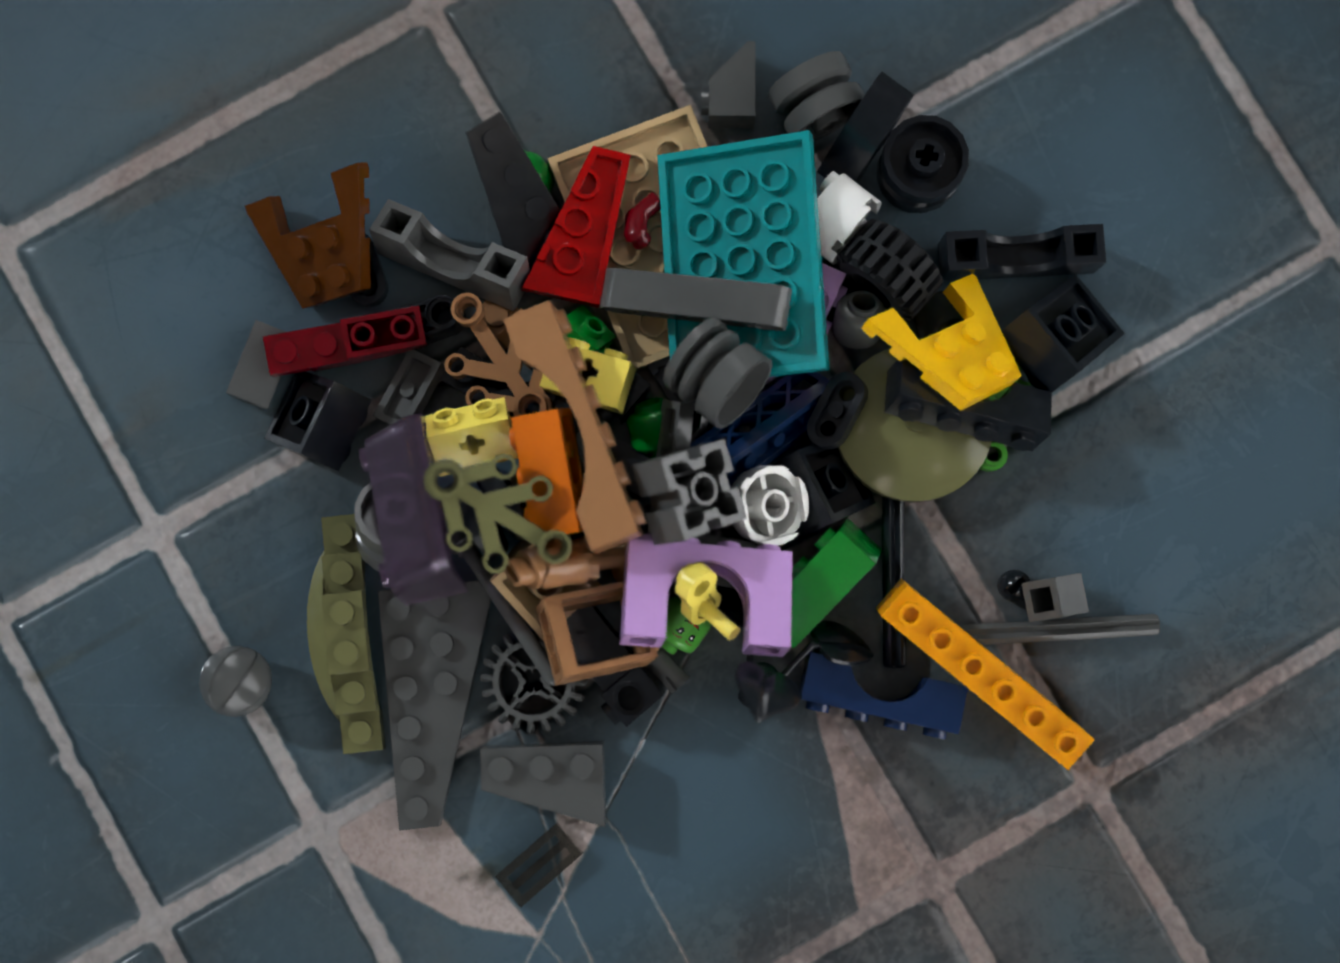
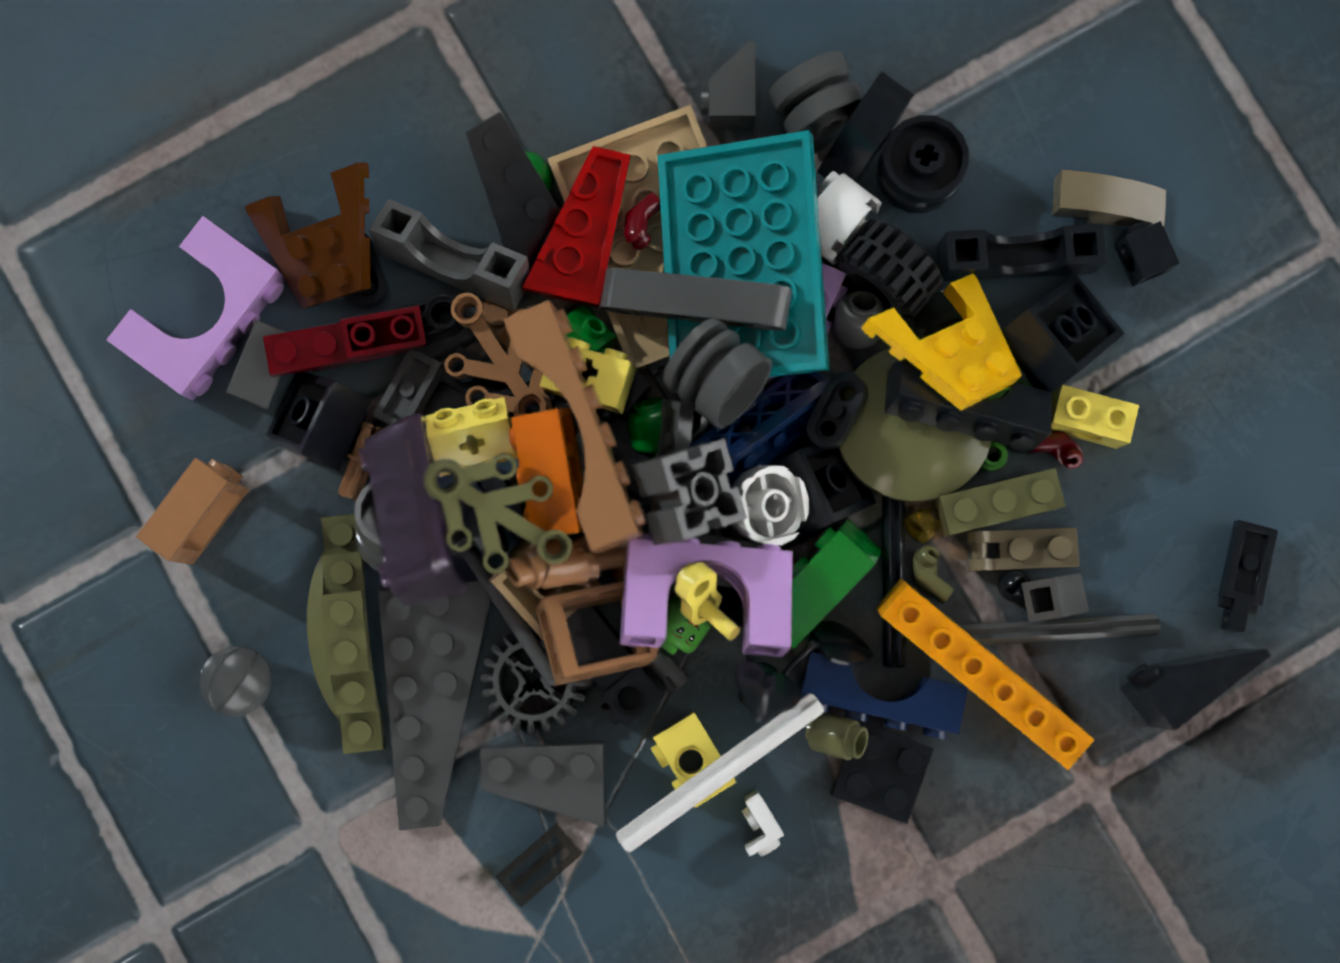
none -> lavender arch [107,216,285,401]
none -> medium nougat window [136,458,250,565]
none -> medium nougat axle [338,422,386,501]
none -> white axle [616,693,824,852]
none -> light yellow brick [651,711,736,808]
none -> white bracket [742,789,784,857]
none -> olive brick [805,712,868,760]
none -> black plate [831,720,934,824]
none -> clear yellow hinge [905,508,940,543]
none -> olive arm [912,545,955,604]
none -> olive brick [932,468,1066,538]
none -> dark tan plate [967,528,1080,572]
none -> dark red arm [1028,431,1084,469]
none -> light yellow brick [1051,385,1139,449]
none -> dark tan slope [1052,169,1166,227]
none -> black brick [1114,221,1180,287]
none -> black slope [1120,649,1271,731]
none -> black hinge [1218,520,1278,633]

